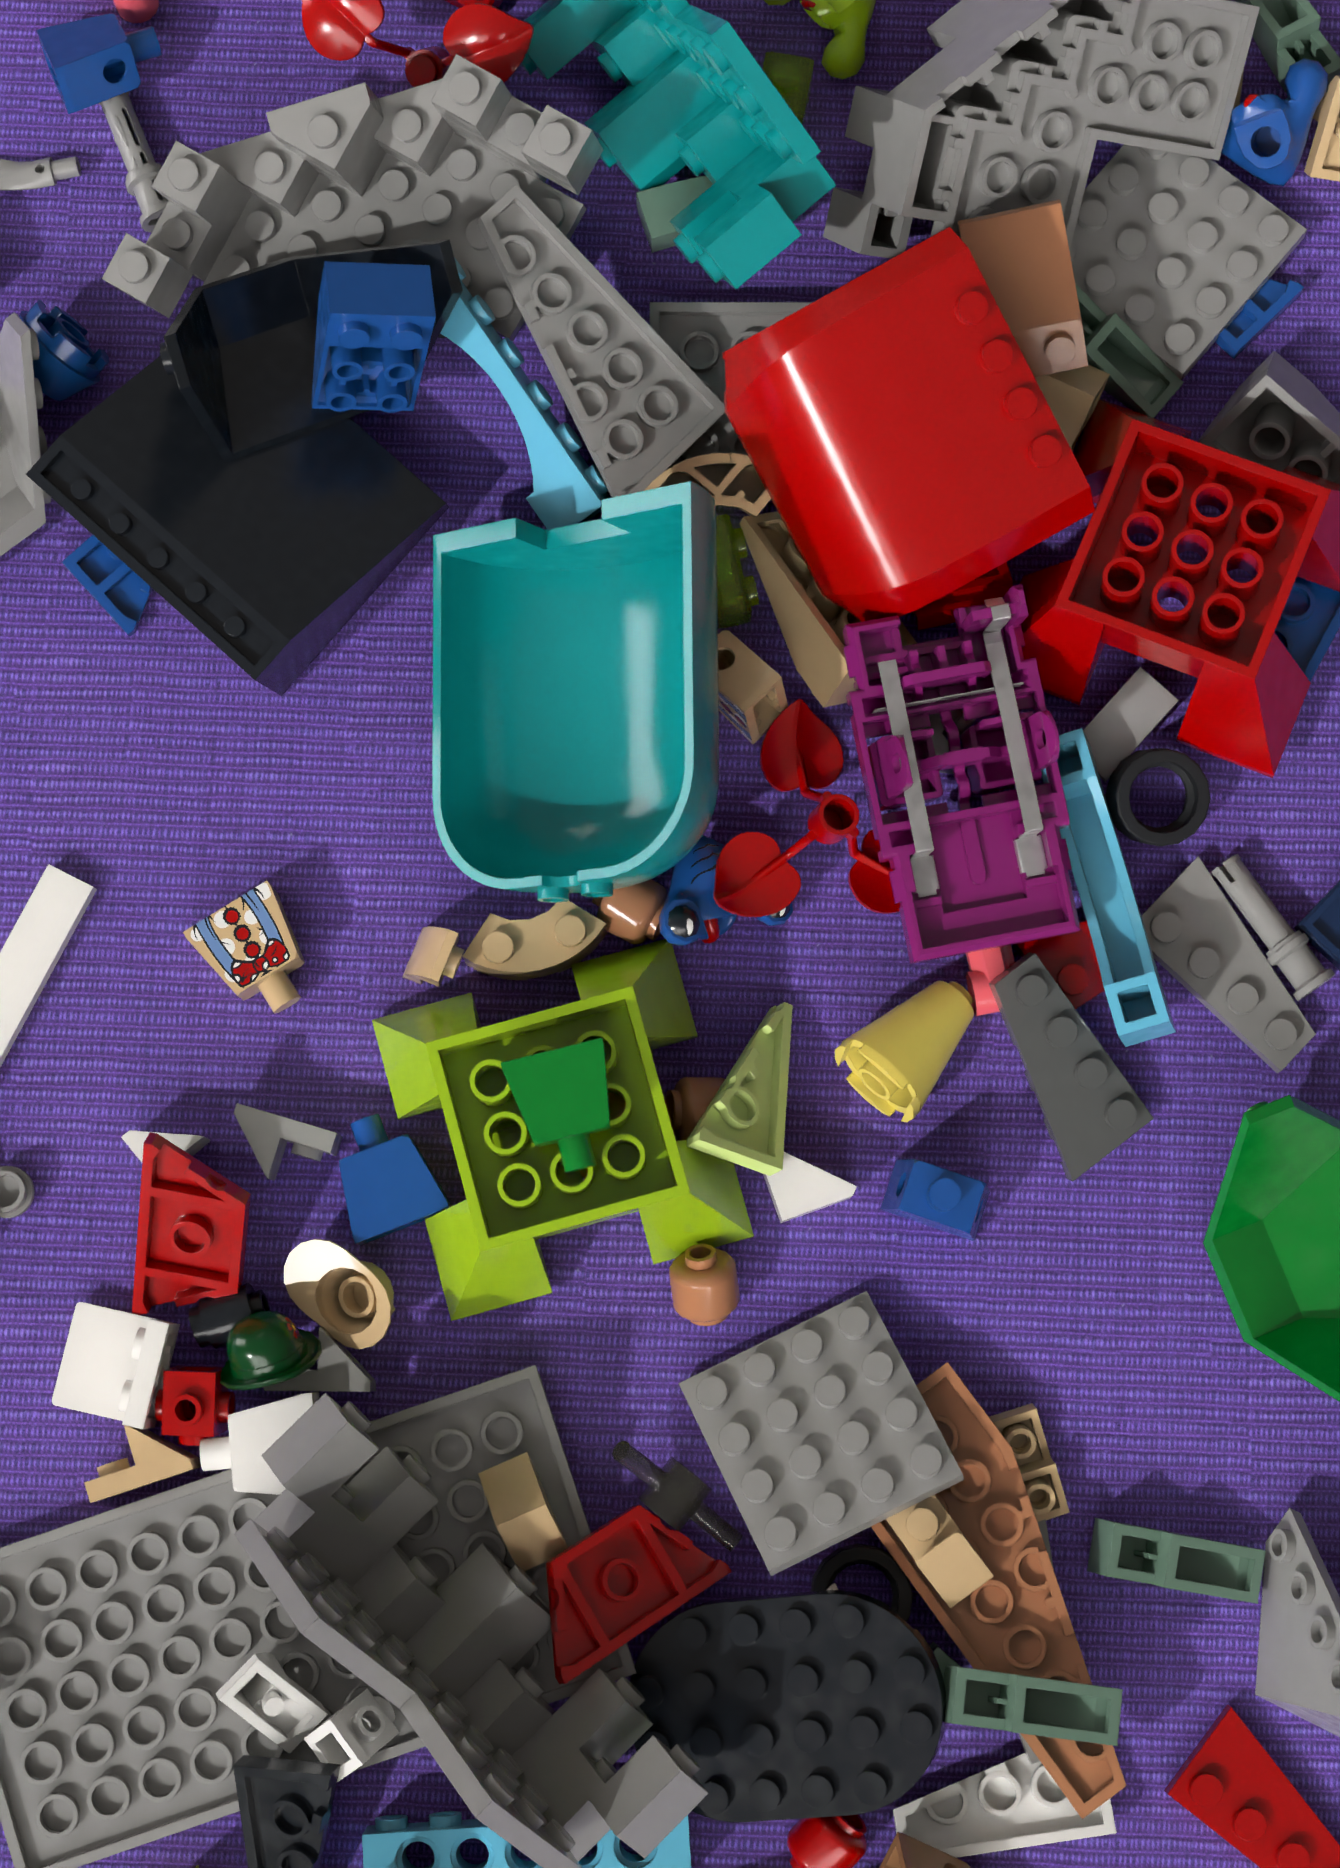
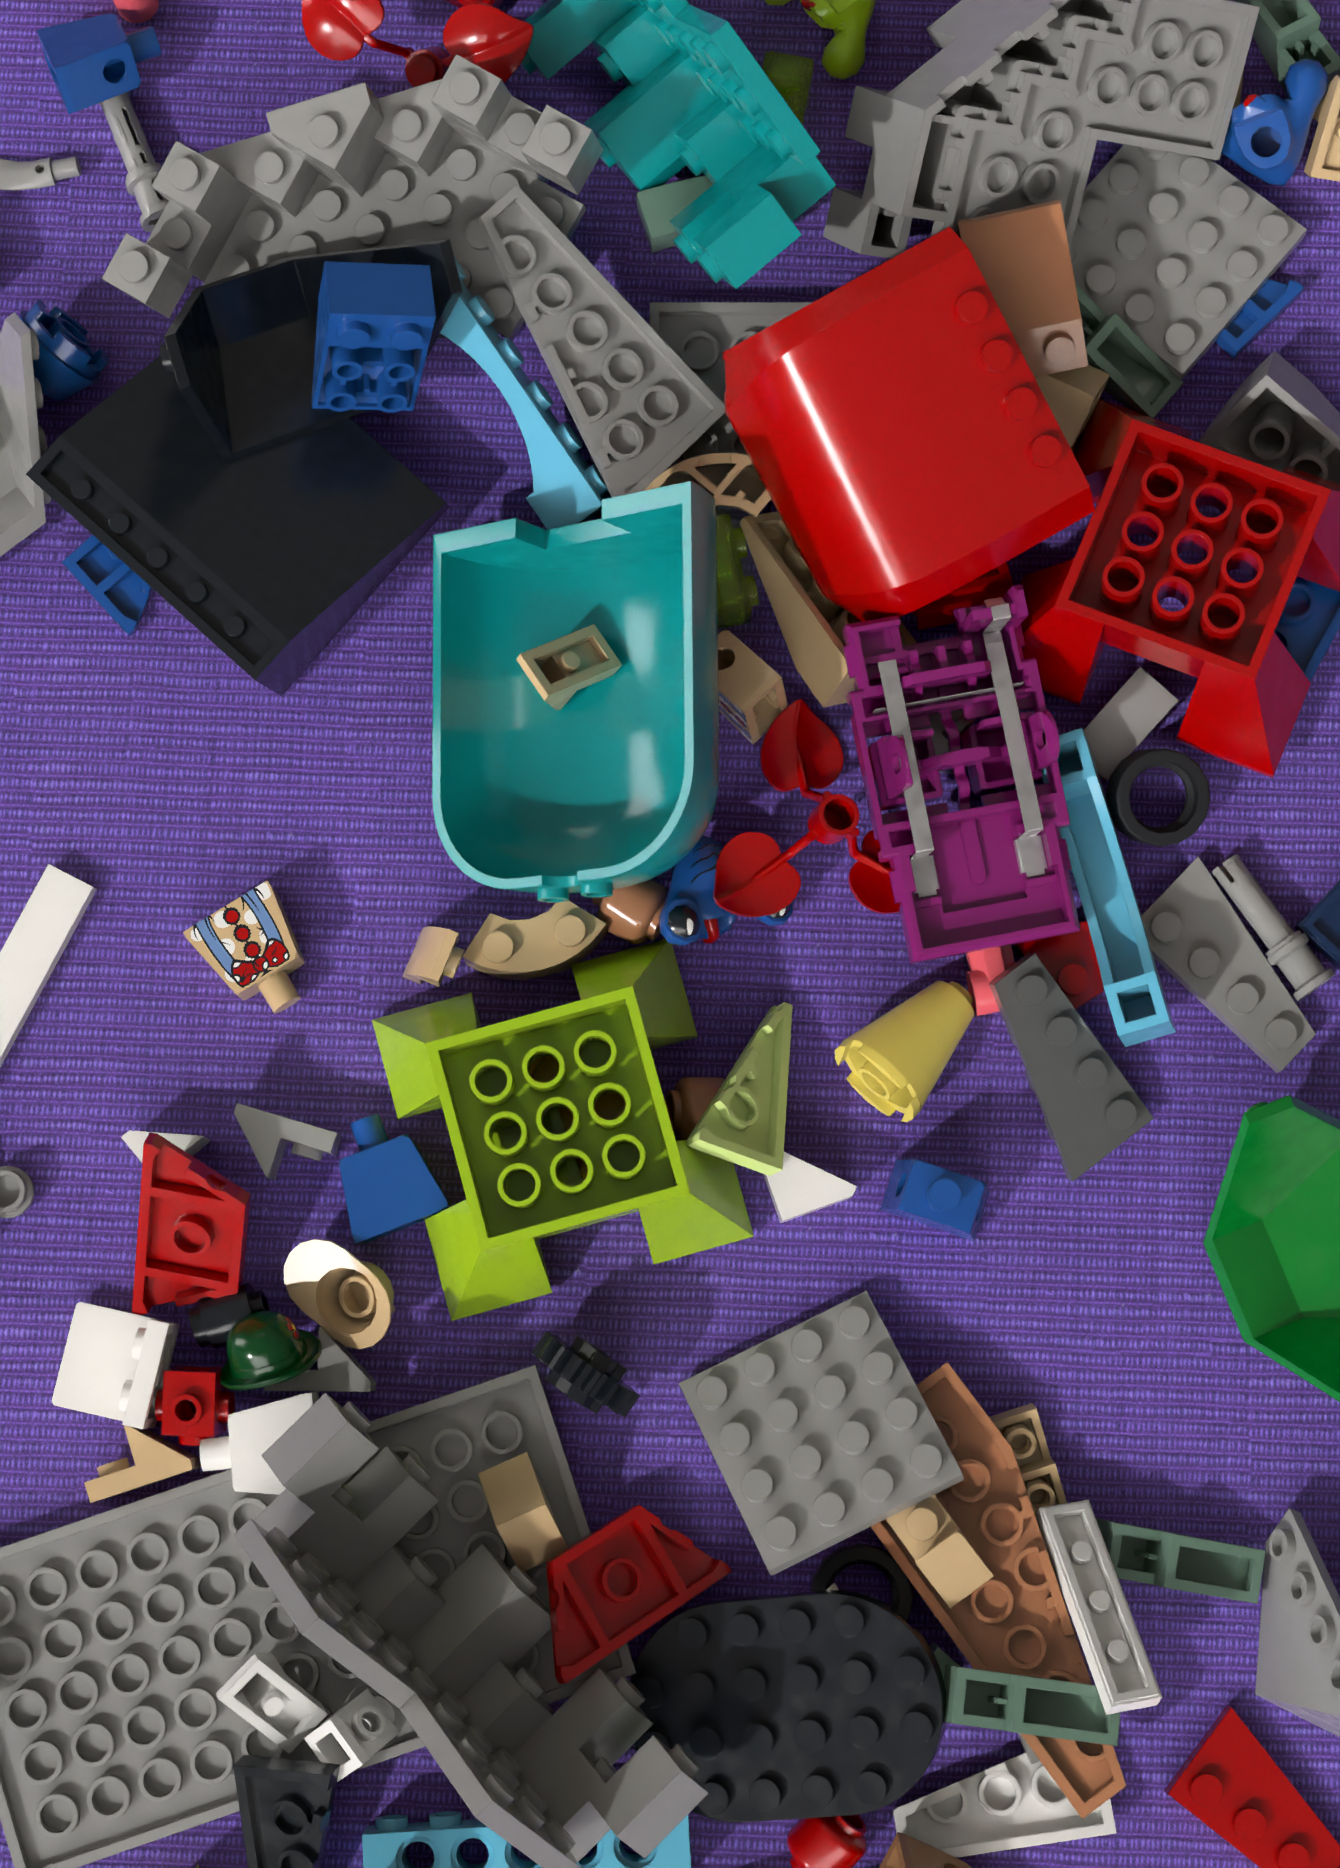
green torso [501,1038,611,1173] -> none
clear smoke piece [612,1441,743,1552] -> none
nougat head [669,1244,740,1326] -> none
none -> tan slope [516,624,622,711]
none -> black gear [532,1331,640,1418]
none -> white tile [1035,1500,1162,1715]

